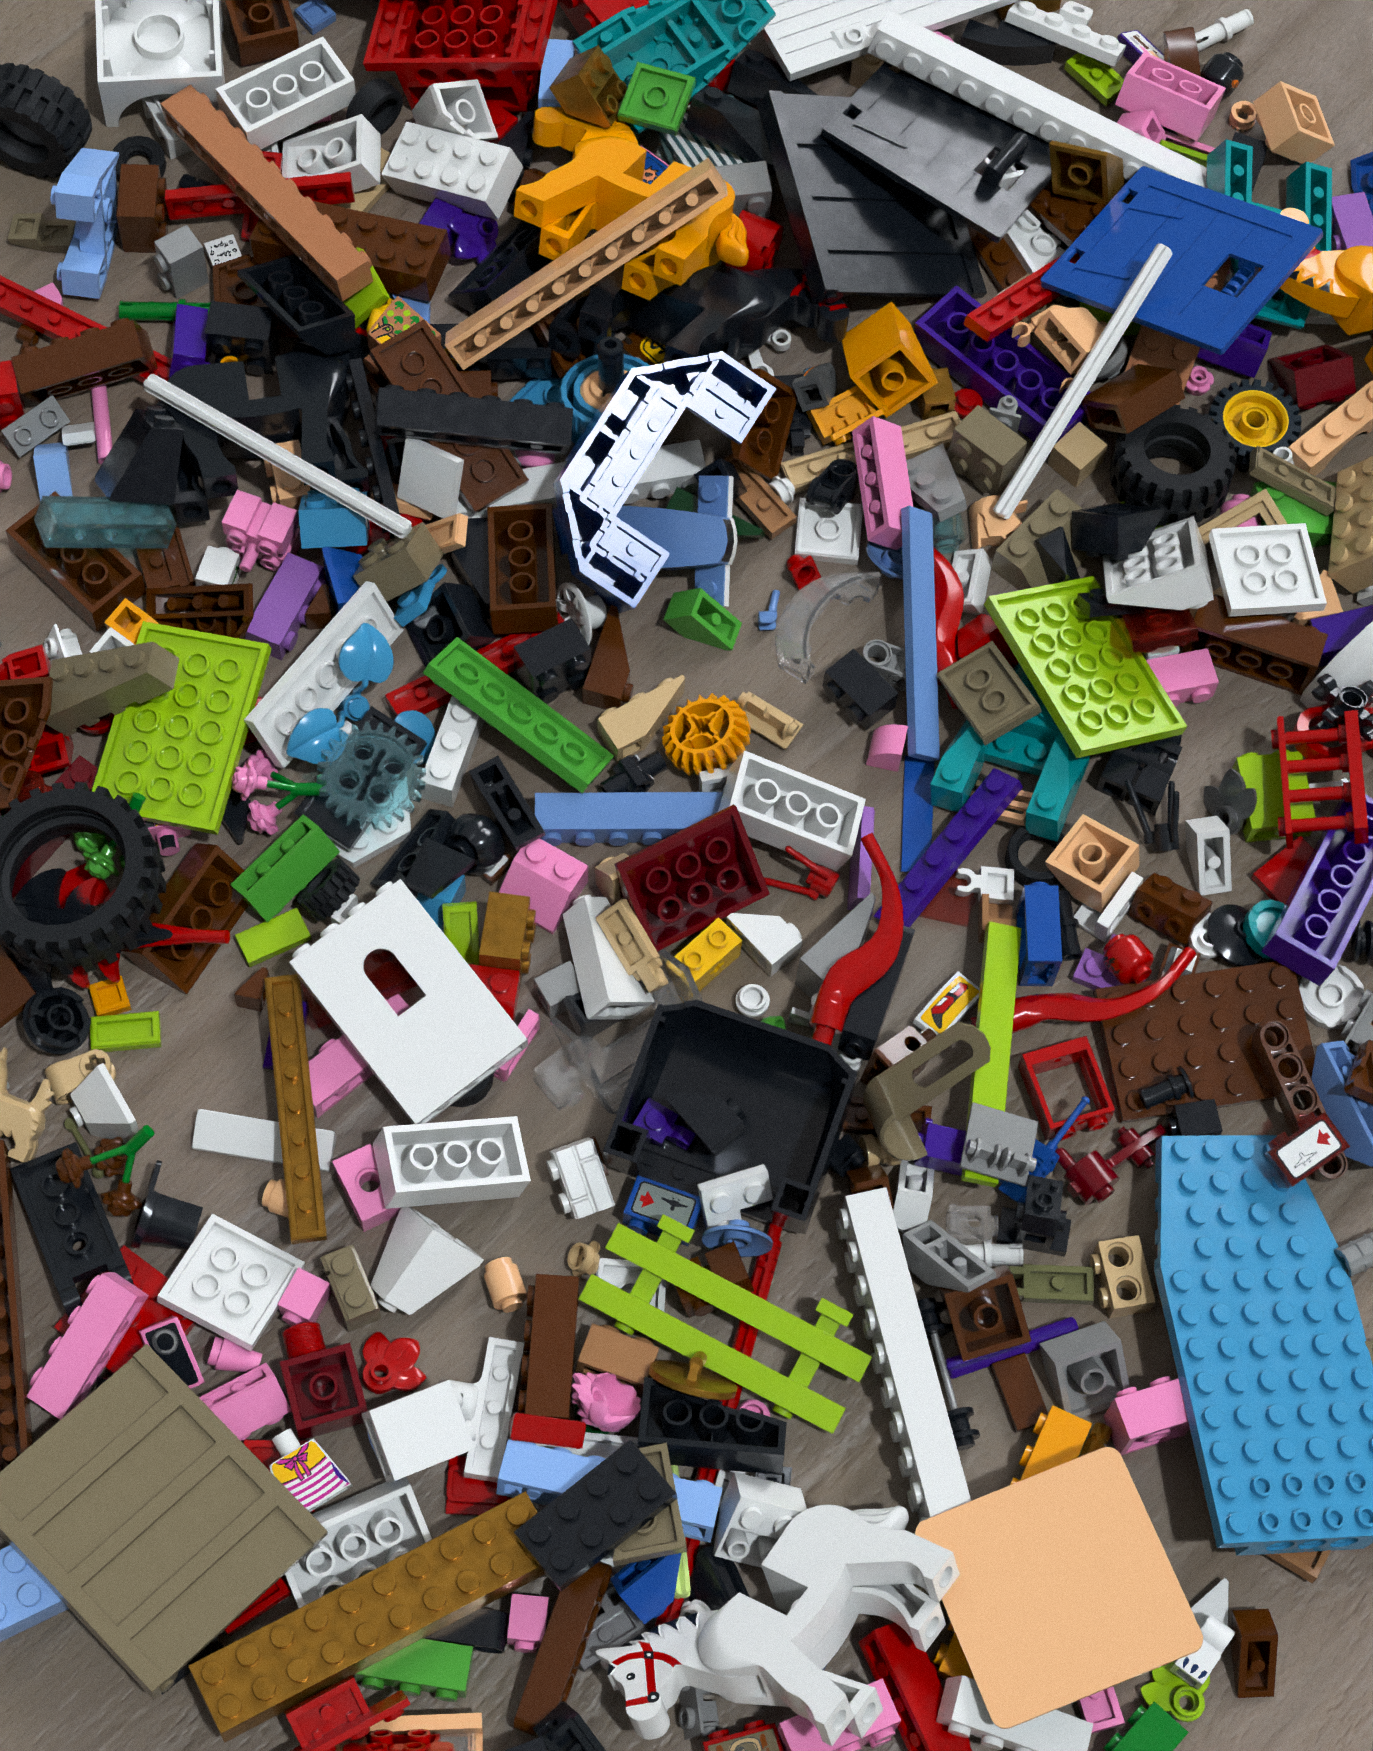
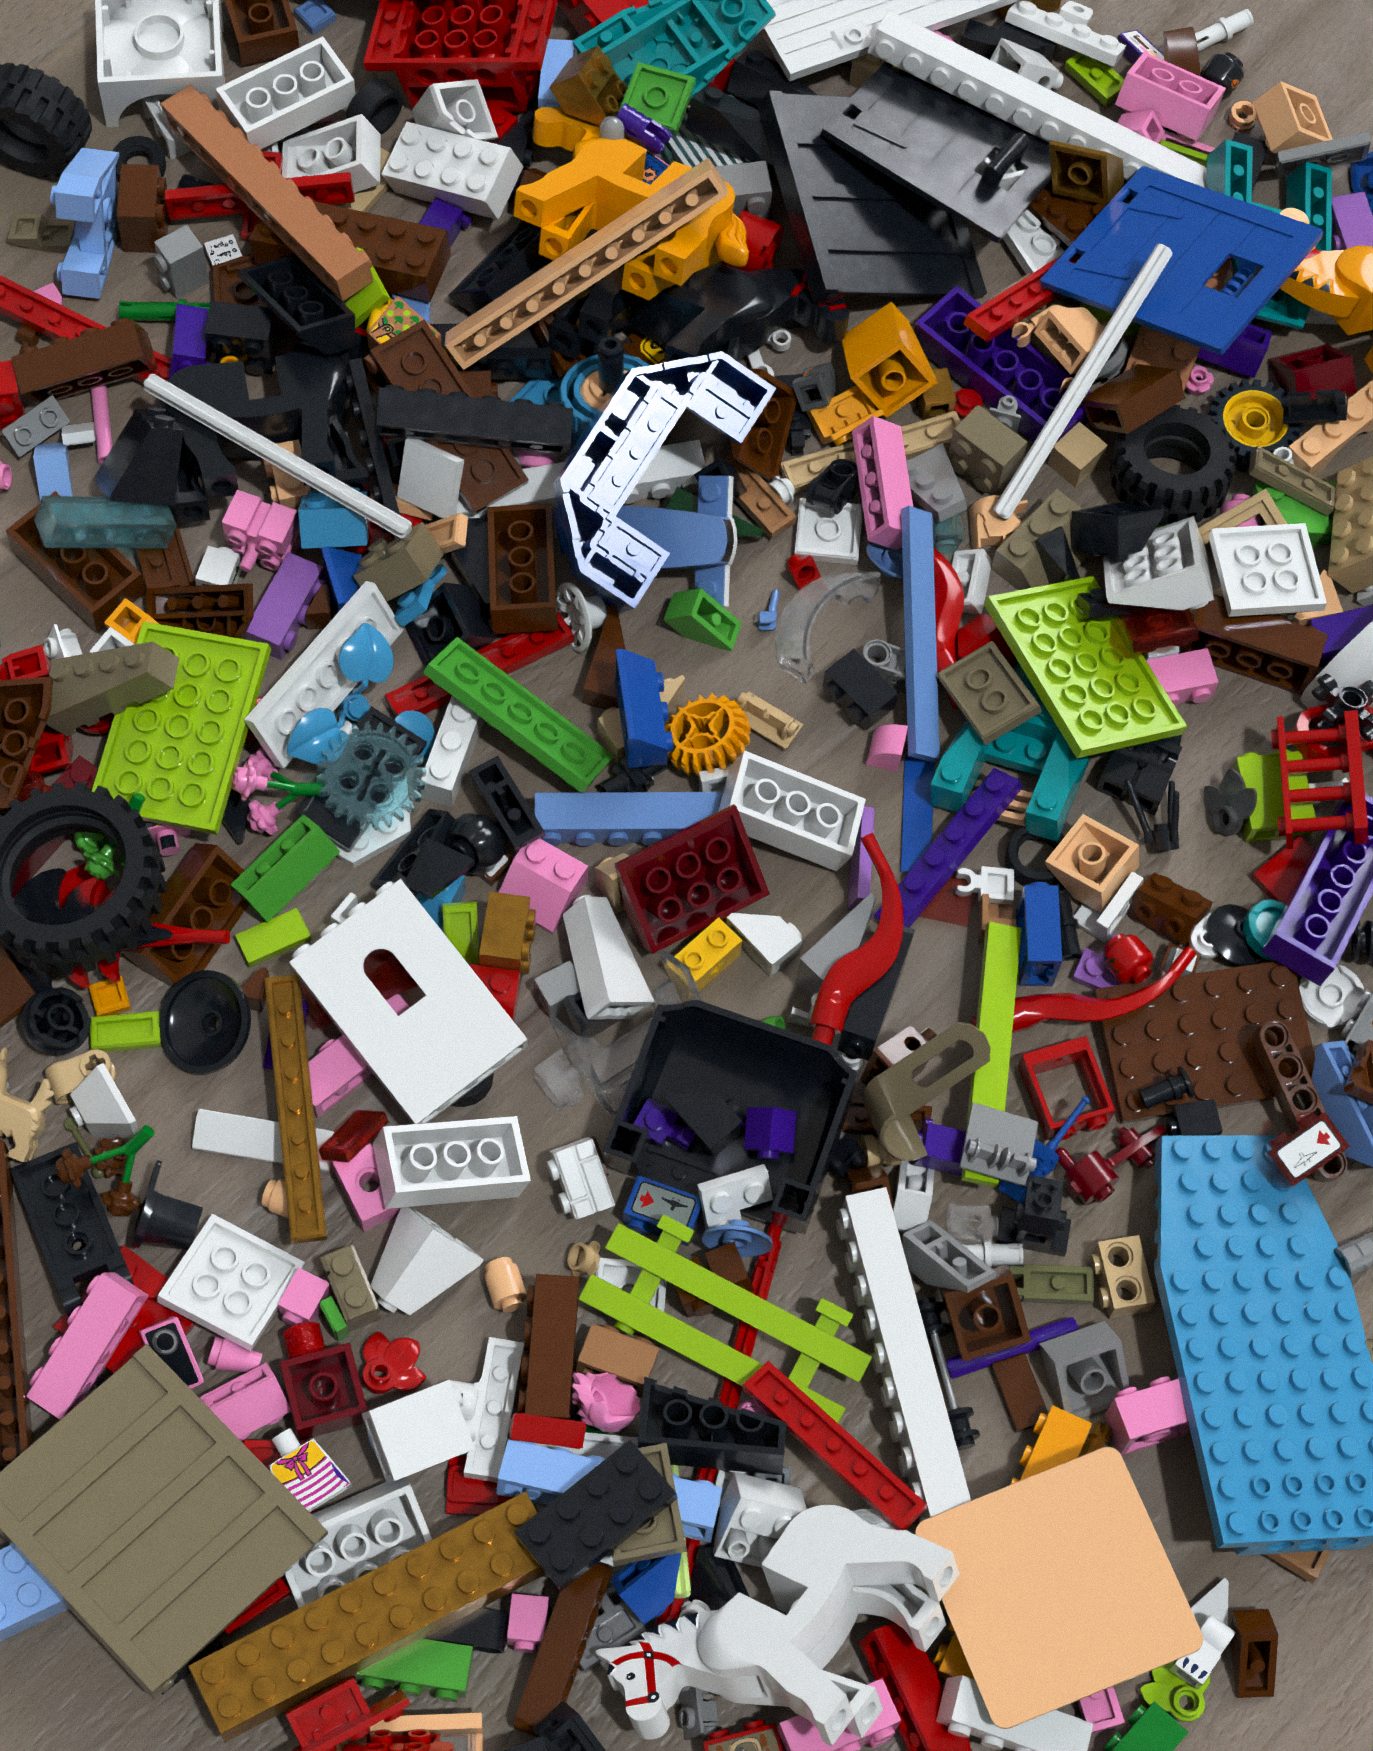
black tyre [297,858,360,921] -> none
dark purple plate [447,213,499,264] -> none
bright pink tile [494,1009,540,1082] -> none
black brick [514,618,591,704] -> none
tan hinge [596,899,669,993] -> none
pearl gold shield [649,1351,737,1400] -> none
white plate [735,984,770,1018] -> none
red plant [764,846,840,900] -> none
slope [913,972,980,1035] -> none
reddish brown plate [968,227,1027,292] -> none
white slope [1185,816,1232,896] -> none
none -> black dish [159,970,251,1074]
none -> clear red tile [318,1109,389,1163]
none -> bright green tile [319,1296,349,1342]
none -> light grey hinge [599,116,624,140]
none -> blue slope [614,649,673,768]
none -> dark purple hinge [616,103,672,155]
none -> red plate [743,1361,927,1530]
none -> dark purple brick [744,1107,797,1160]
none -> white torso [990,38,1063,90]
none -> light grey tile [1275,132,1371,179]
none -> black hinge [1281,389,1348,424]

